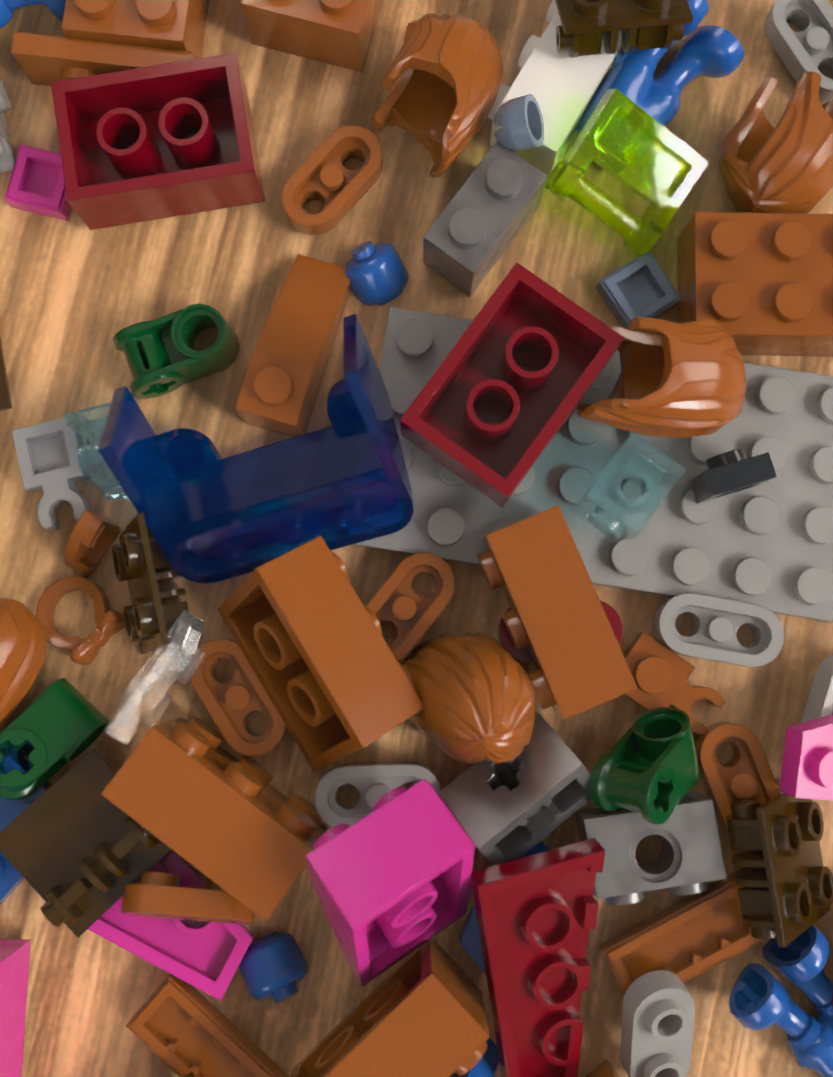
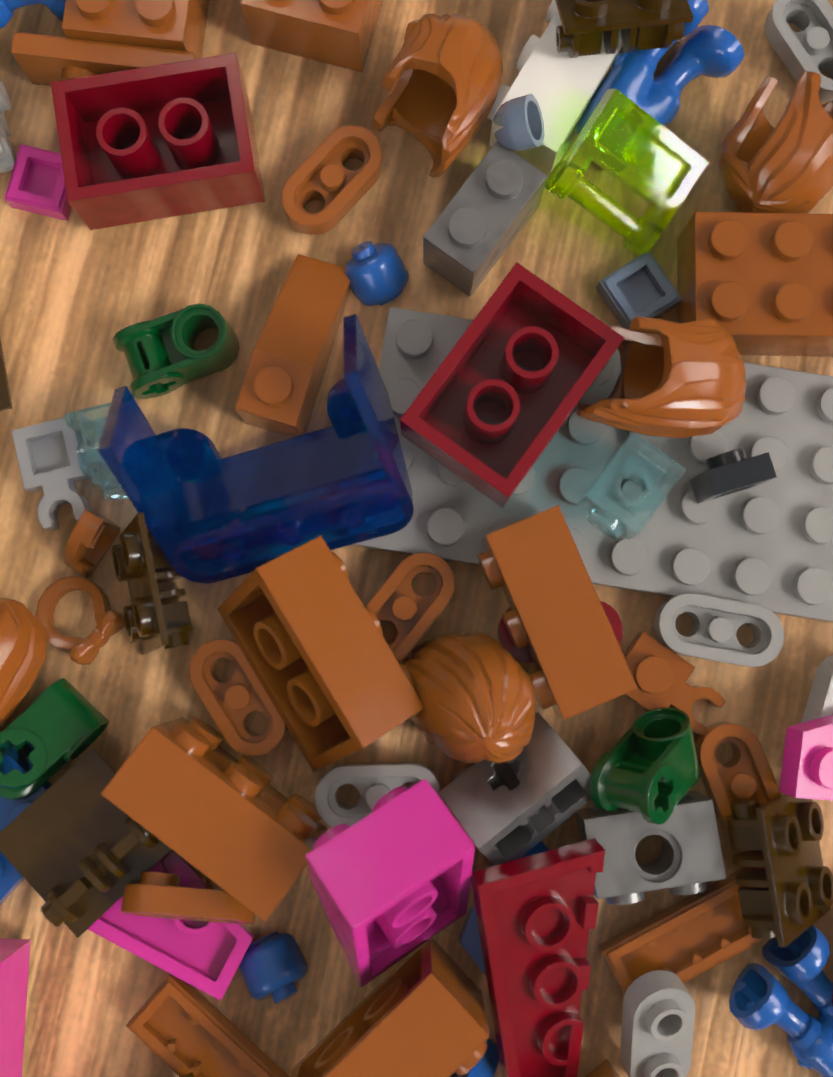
clear plate [105,610,206,745] -> none

